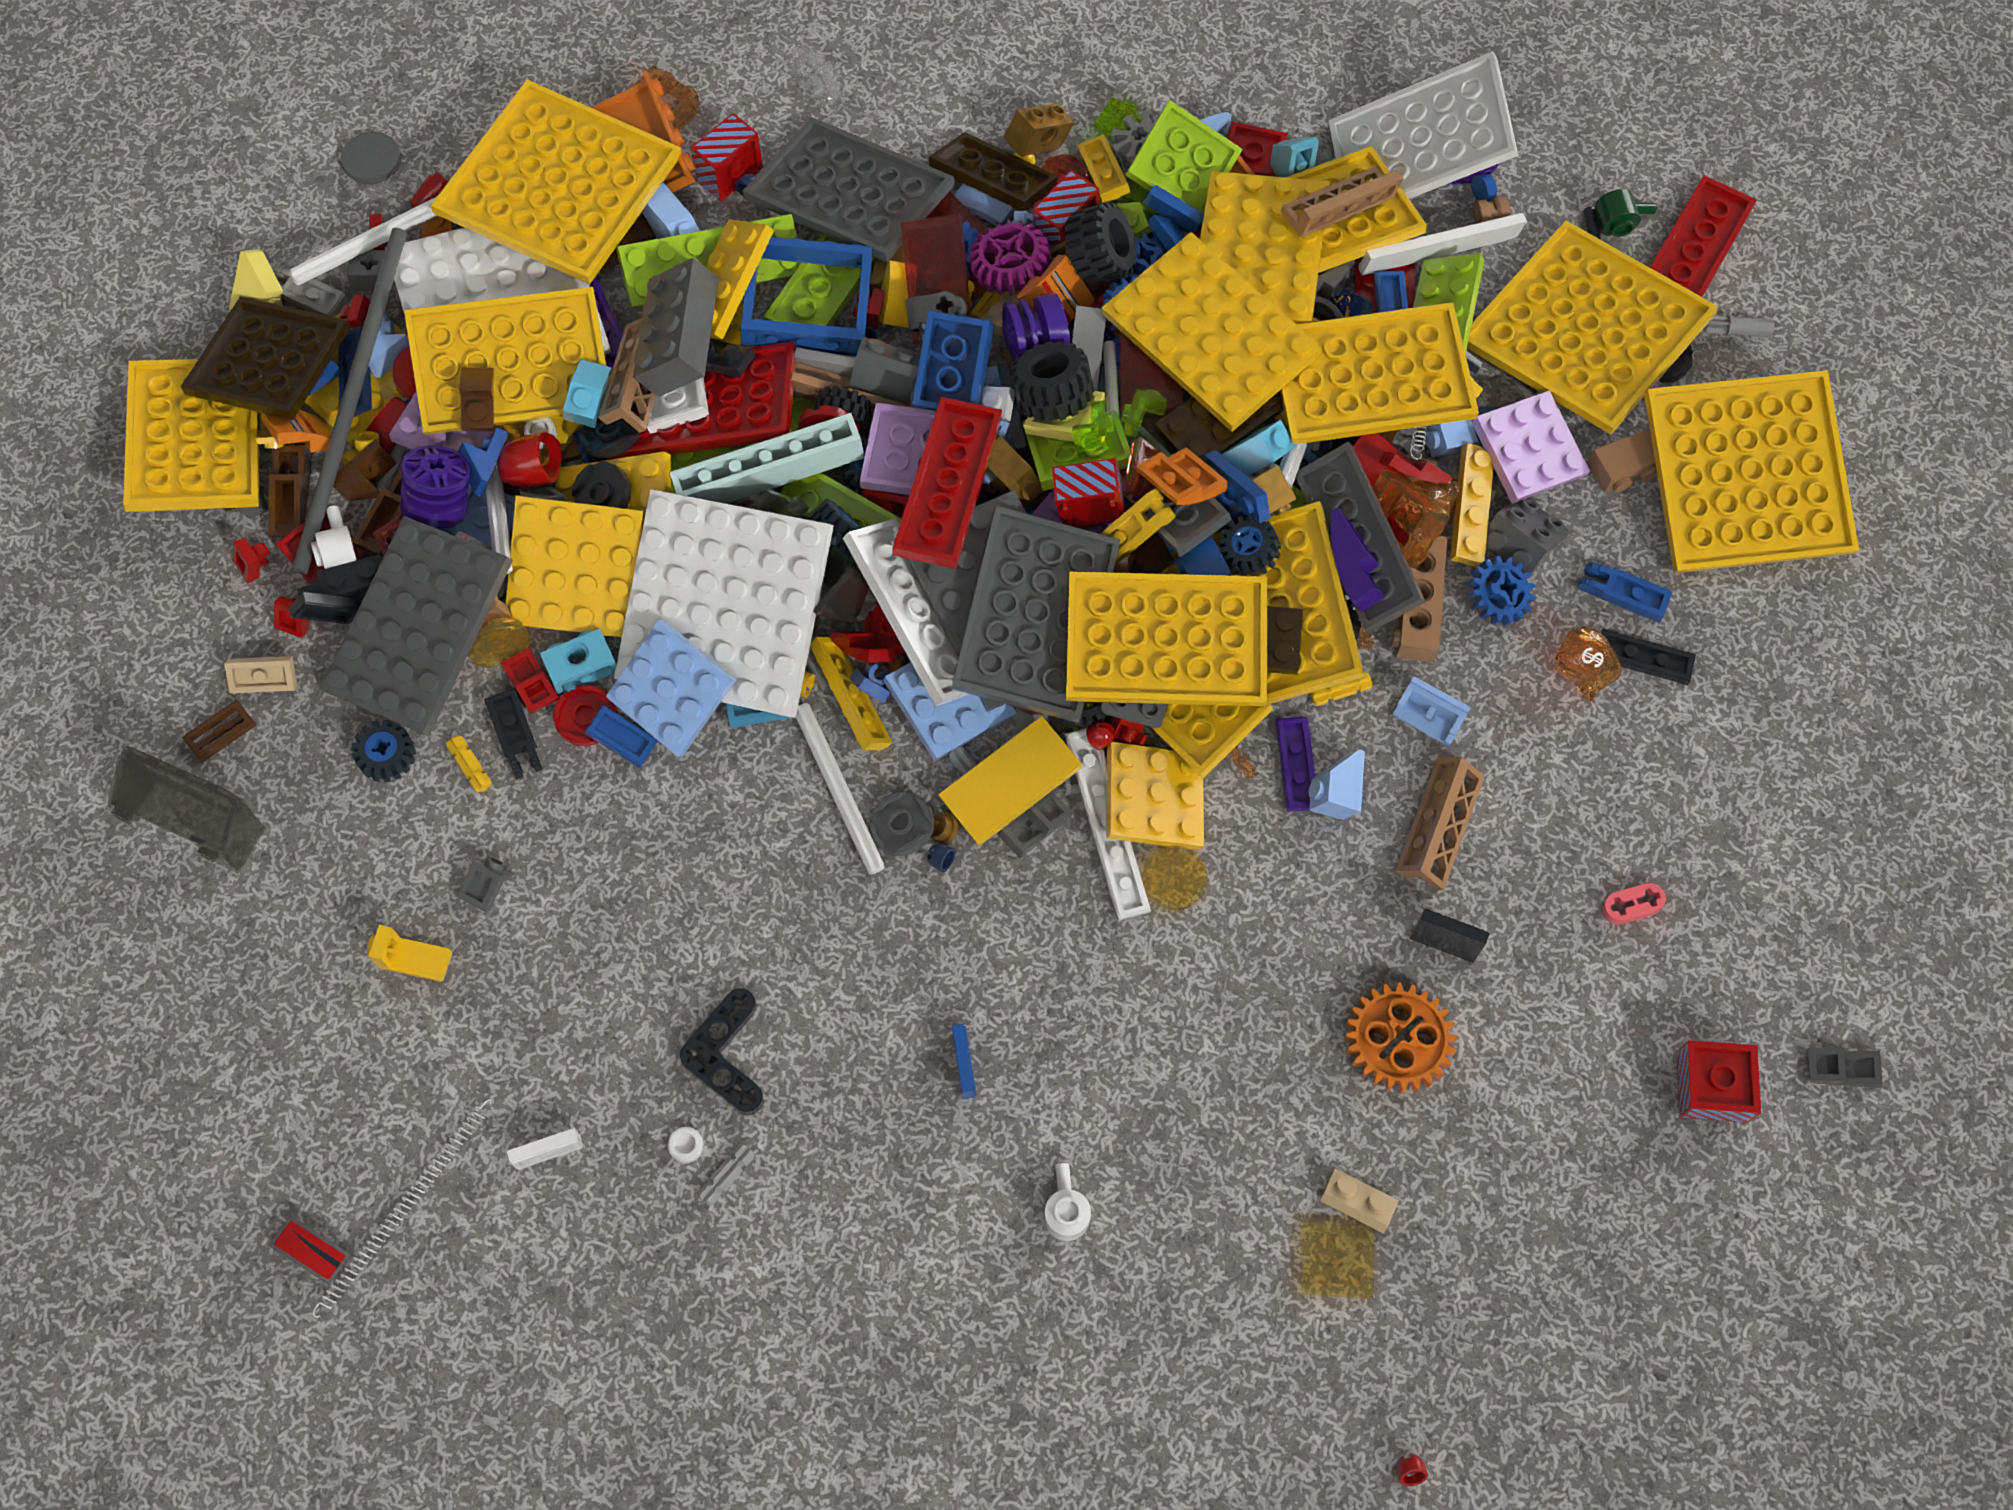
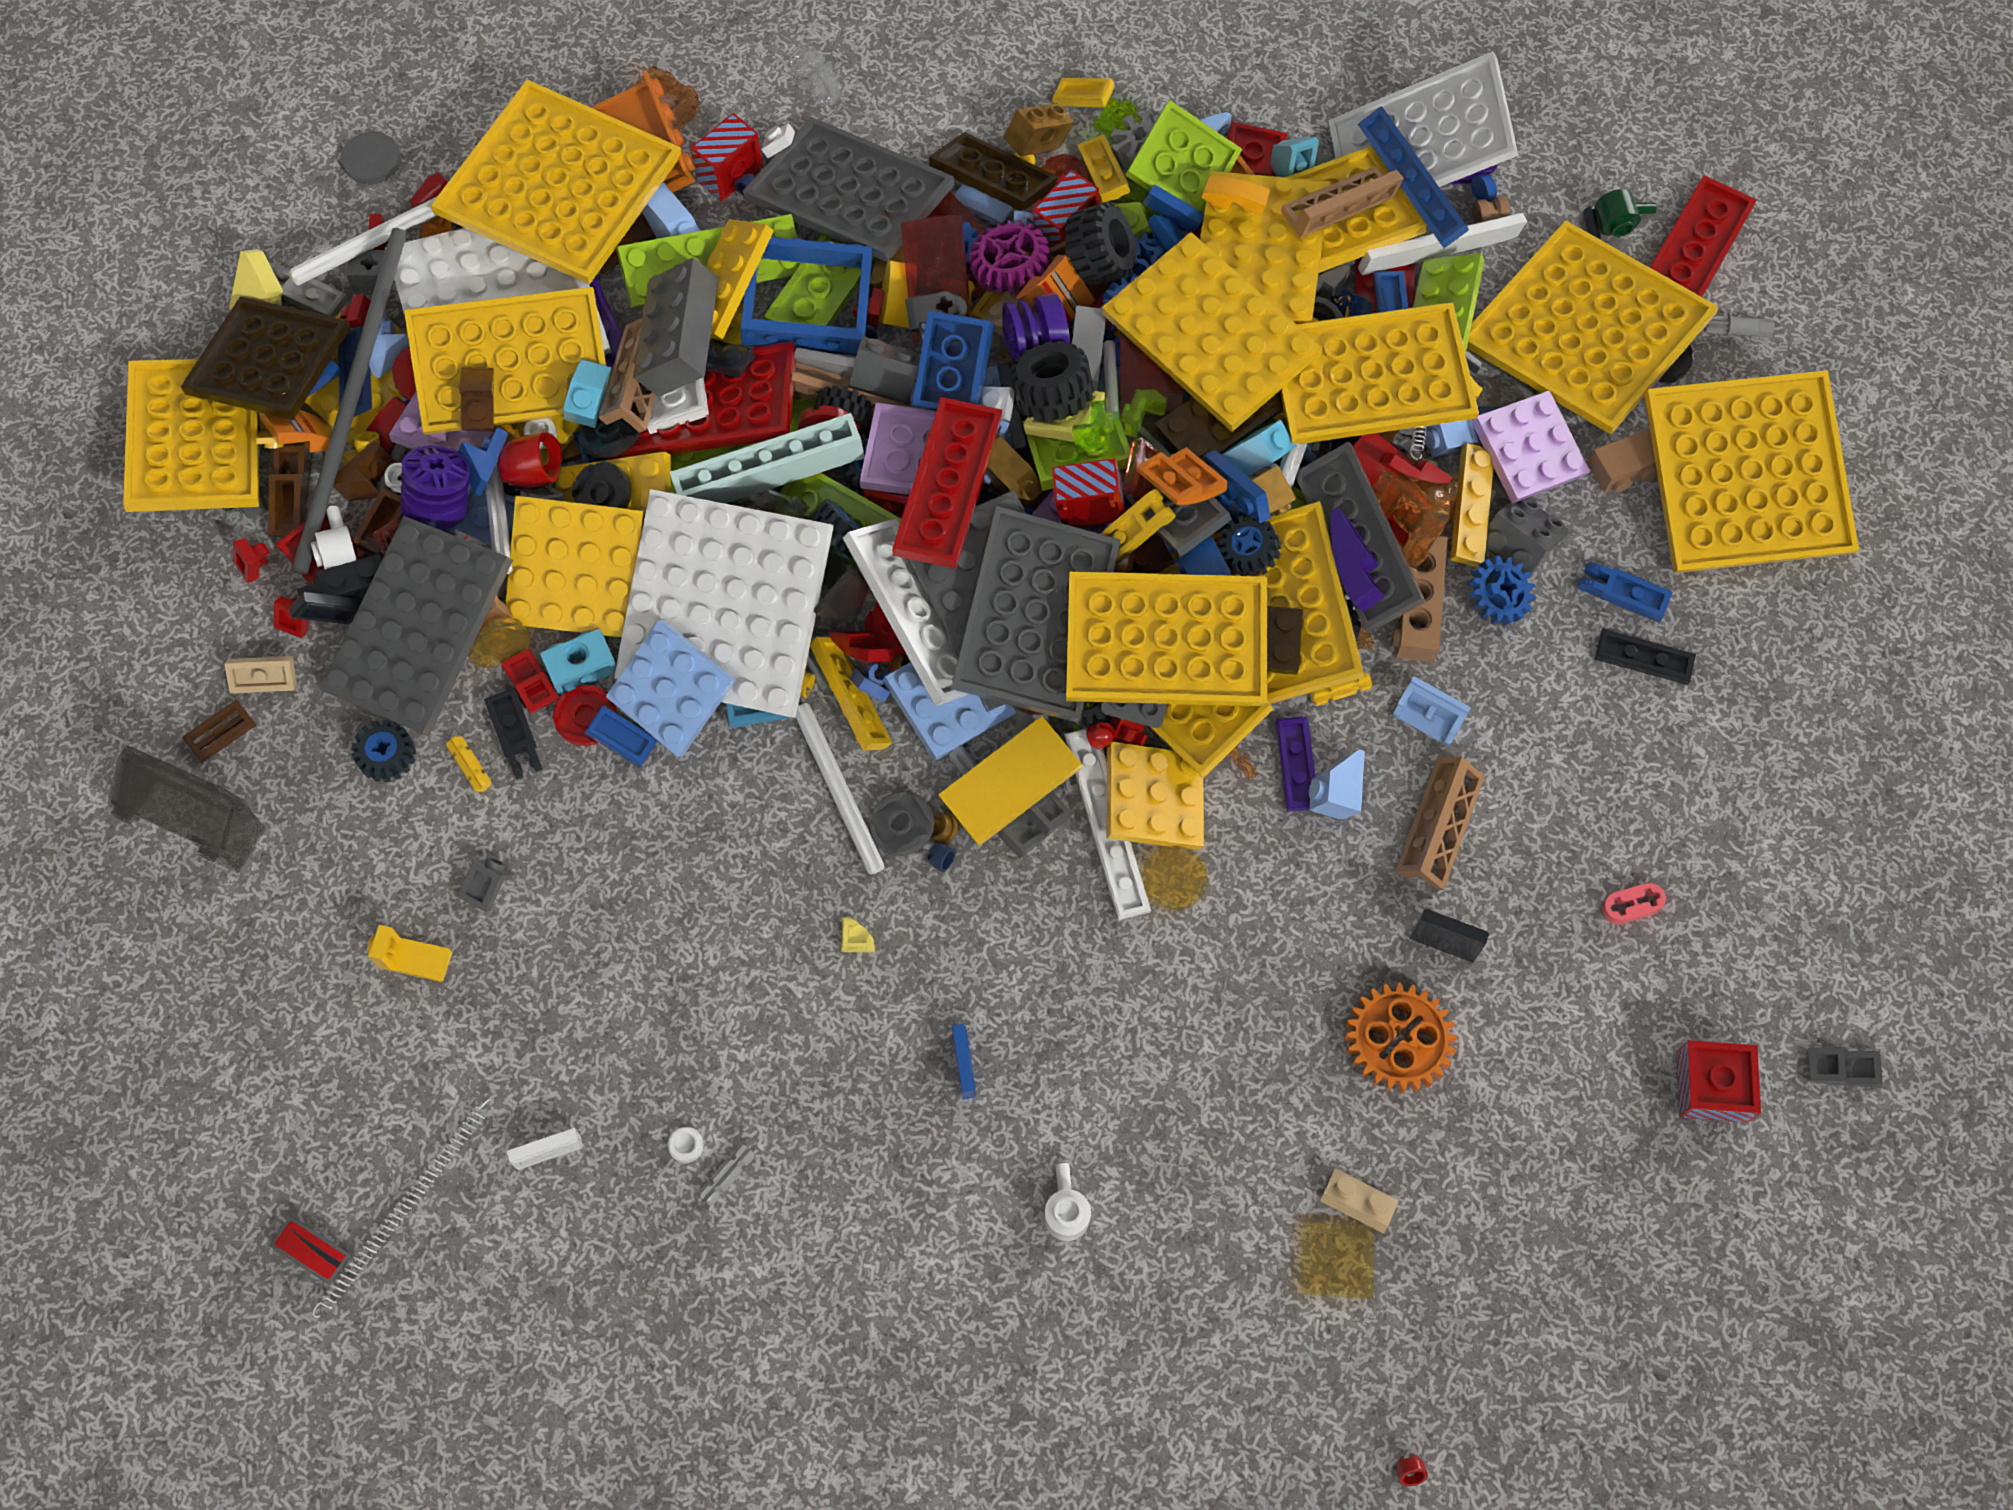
black beam [680,988,764,1115] -> none
clear orange piece [1554,626,1622,702] -> none
none -> white plate [385,463,402,493]
none -> white plate [761,123,795,158]
none -> light yellow tile [841,917,875,952]
none -> yellow tile [1052,78,1115,108]
none -> light orange slope [1201,176,1270,215]
none -> blue plate [1357,106,1469,248]

